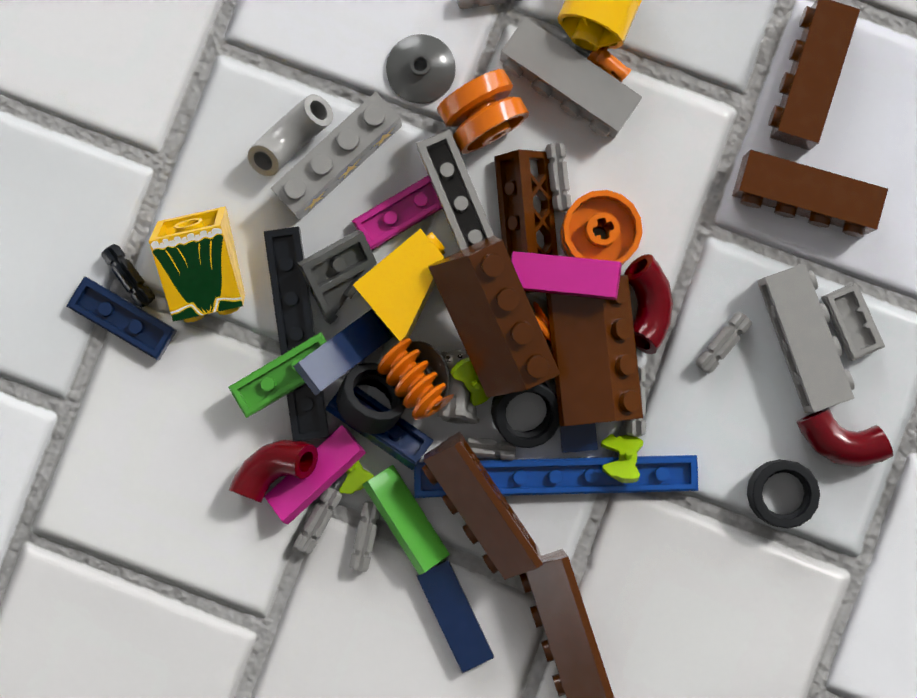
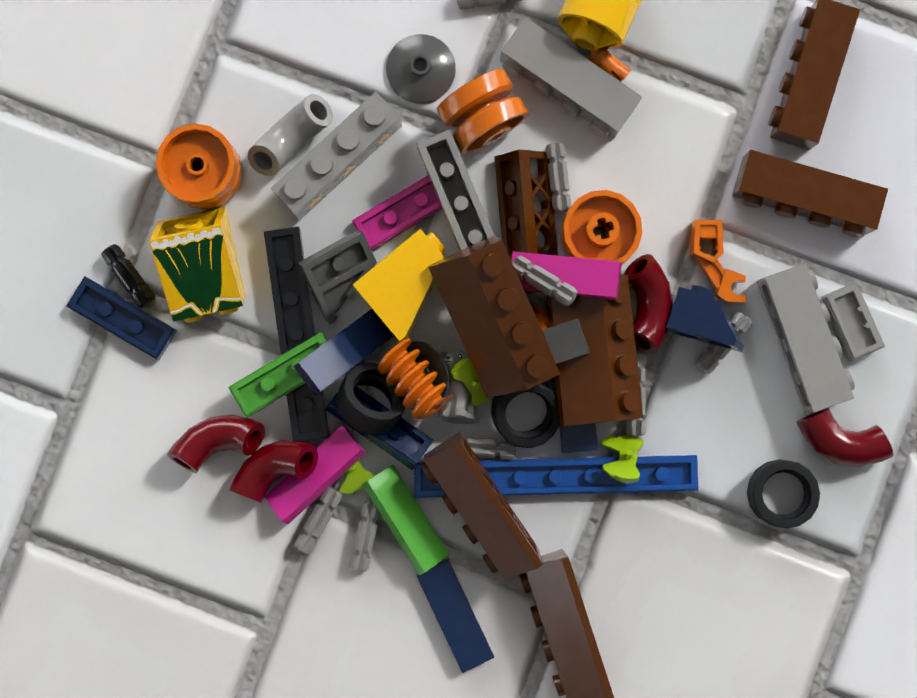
none -> orange wheel [156,123,243,210]
none -> dark red cylinder [167,414,265,473]
none -> light grey axle [513,256,578,307]
none -> dark grey tile [543,318,590,365]
none -> dark blue slope [666,285,744,352]
none -> orange piece [689,220,746,303]

